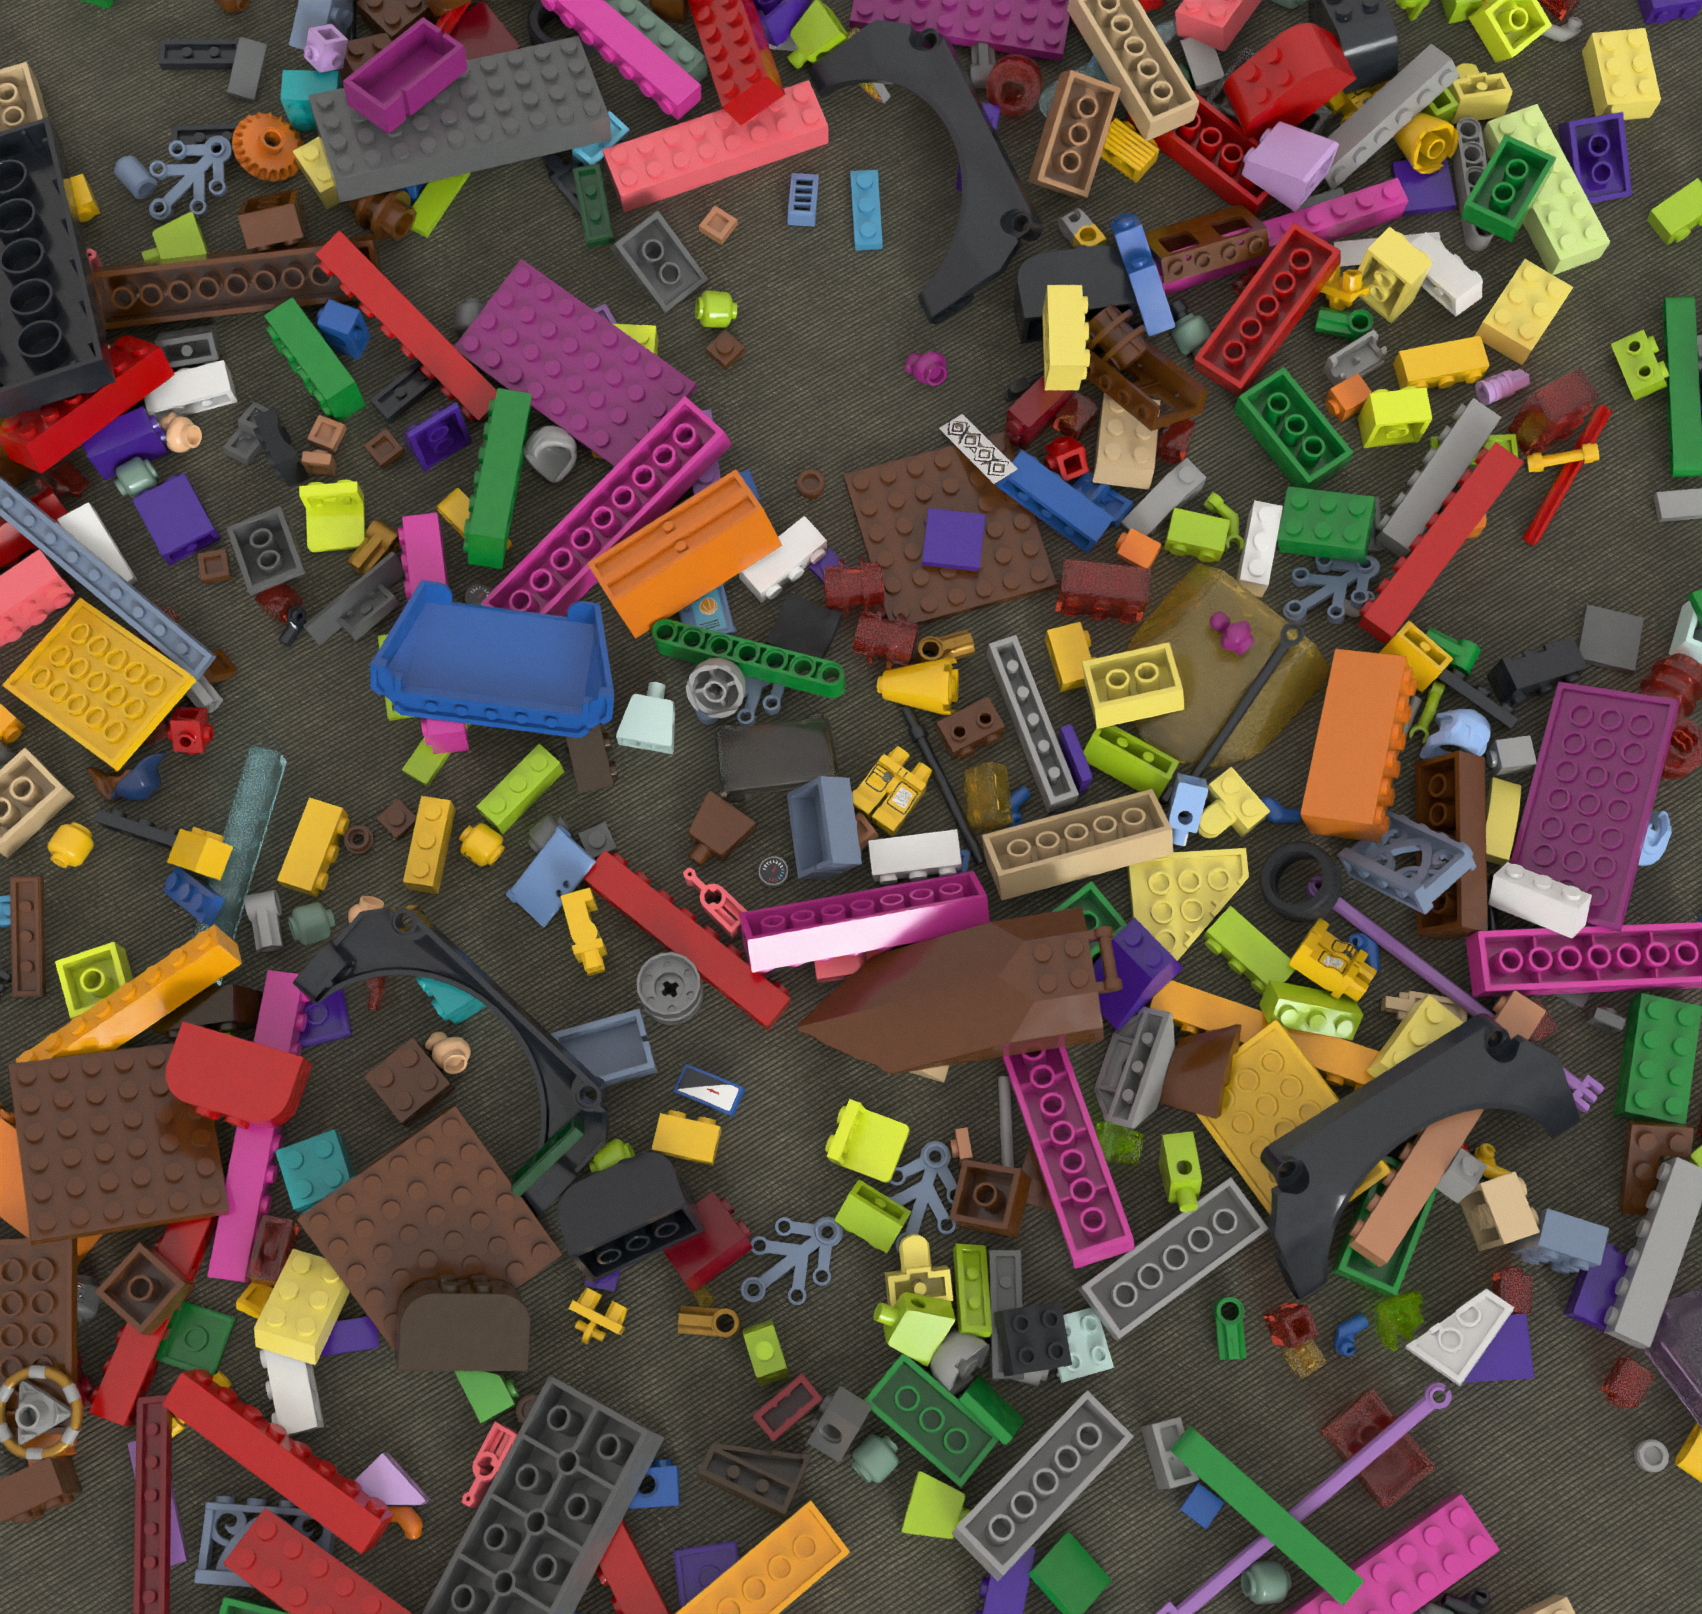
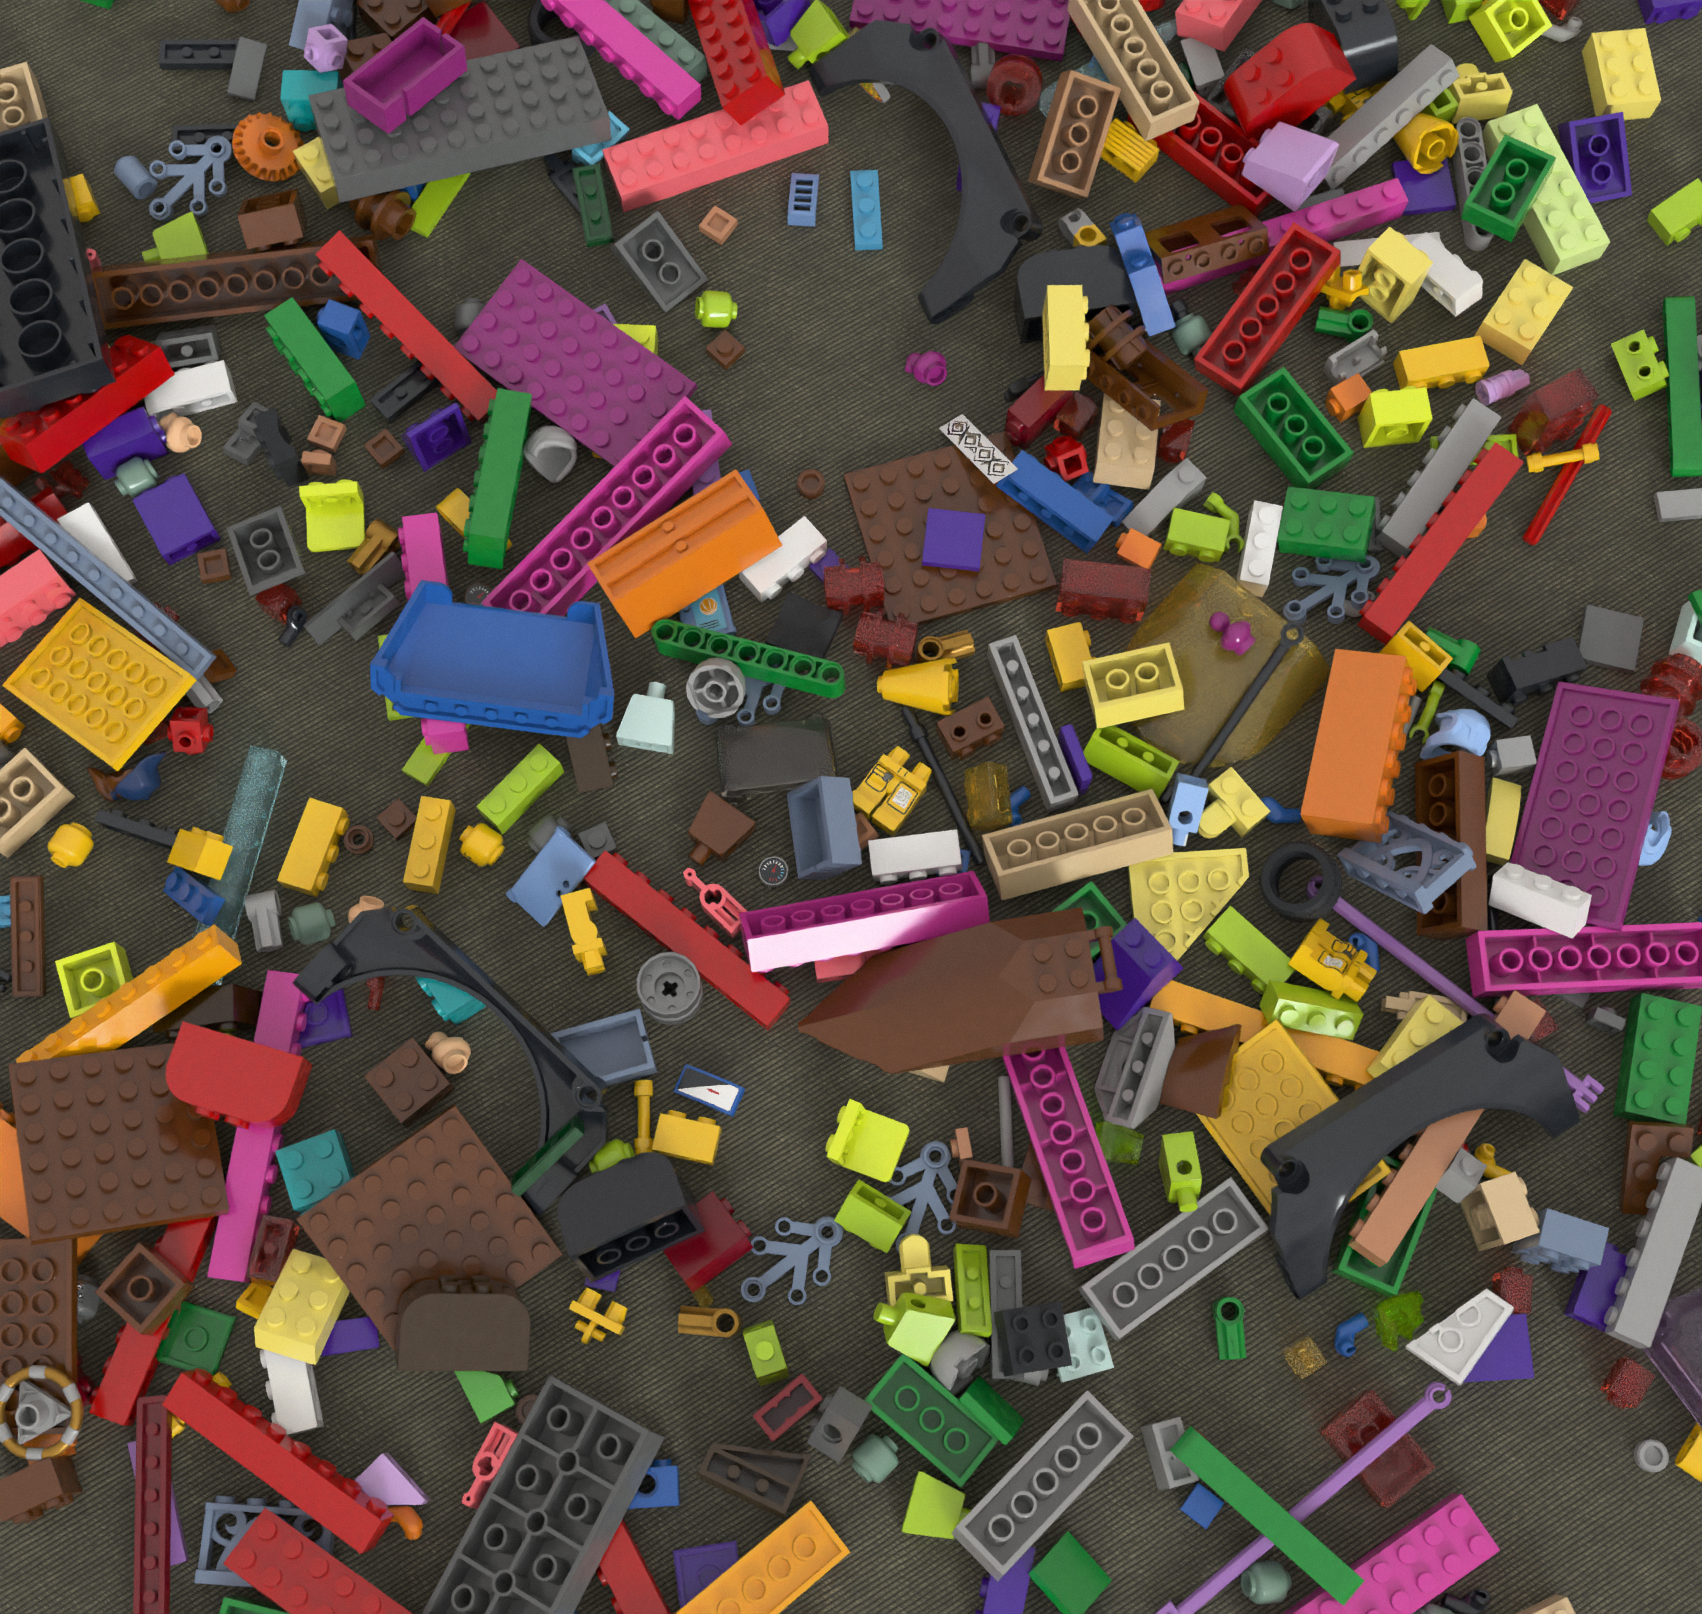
clear red brick [1263,1302,1319,1348] -> none
none -> yellow bar [634,1080,654,1155]

